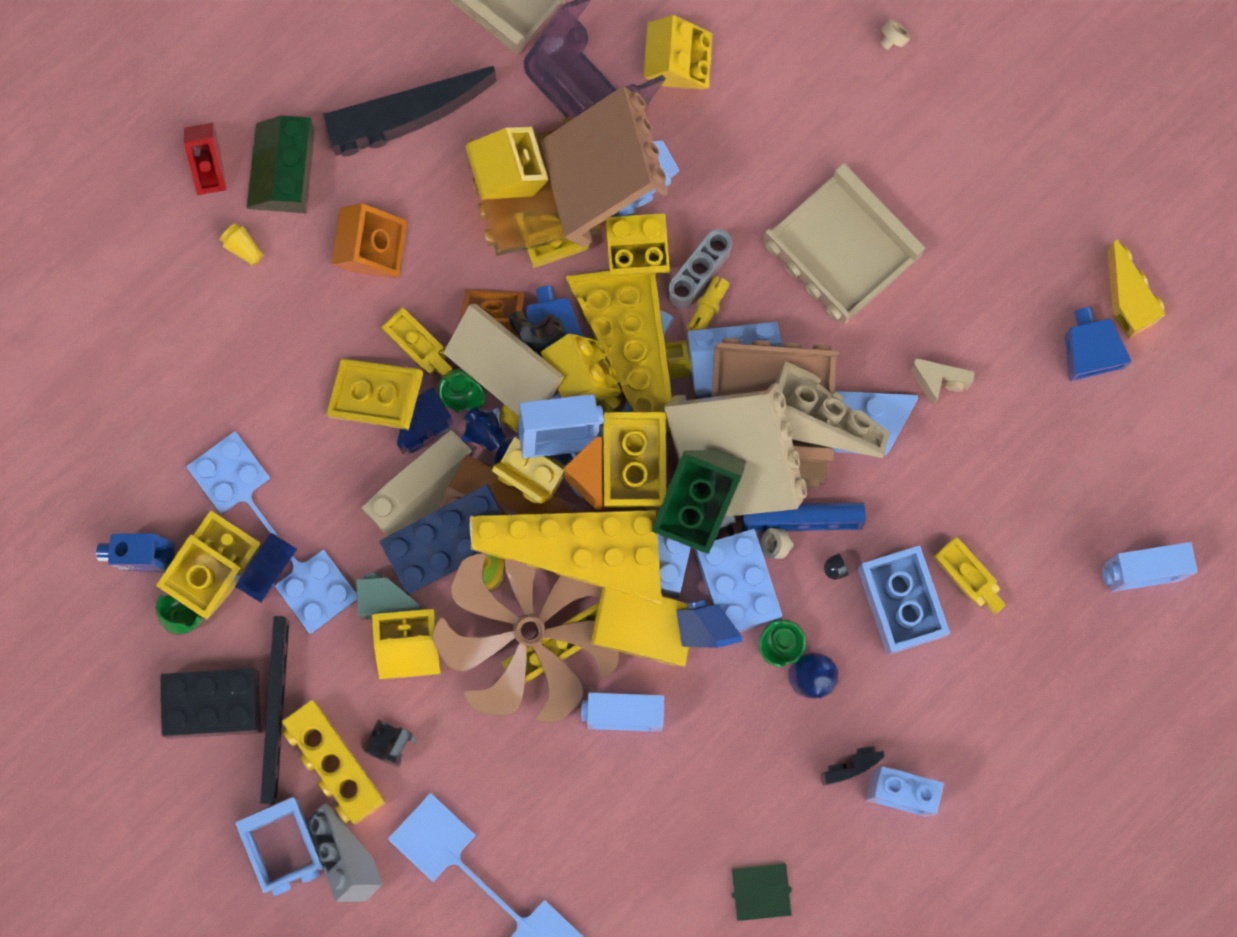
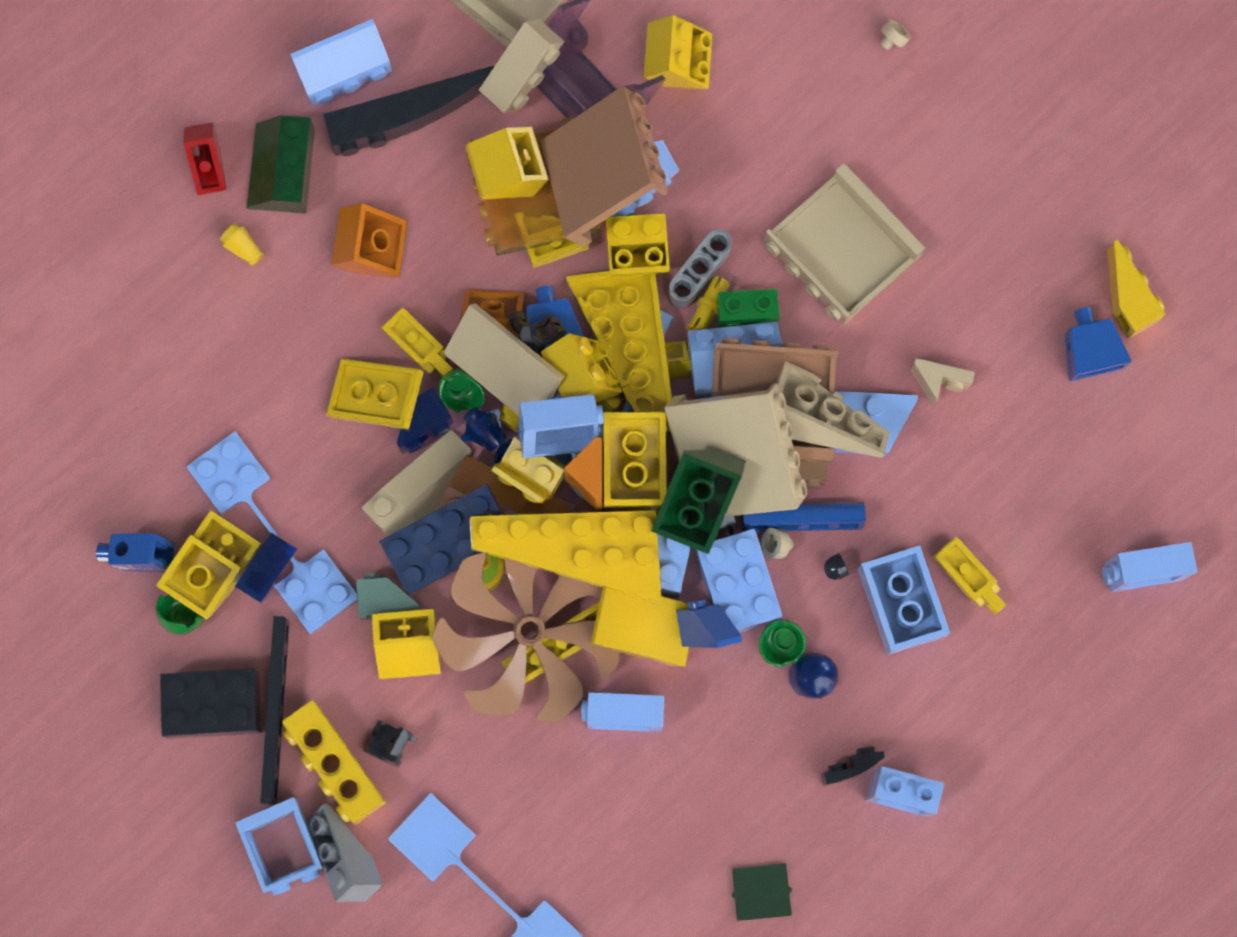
none -> light blue slope [290,19,392,106]
none -> tan brick [479,18,564,113]
none -> green bracket [717,289,780,328]

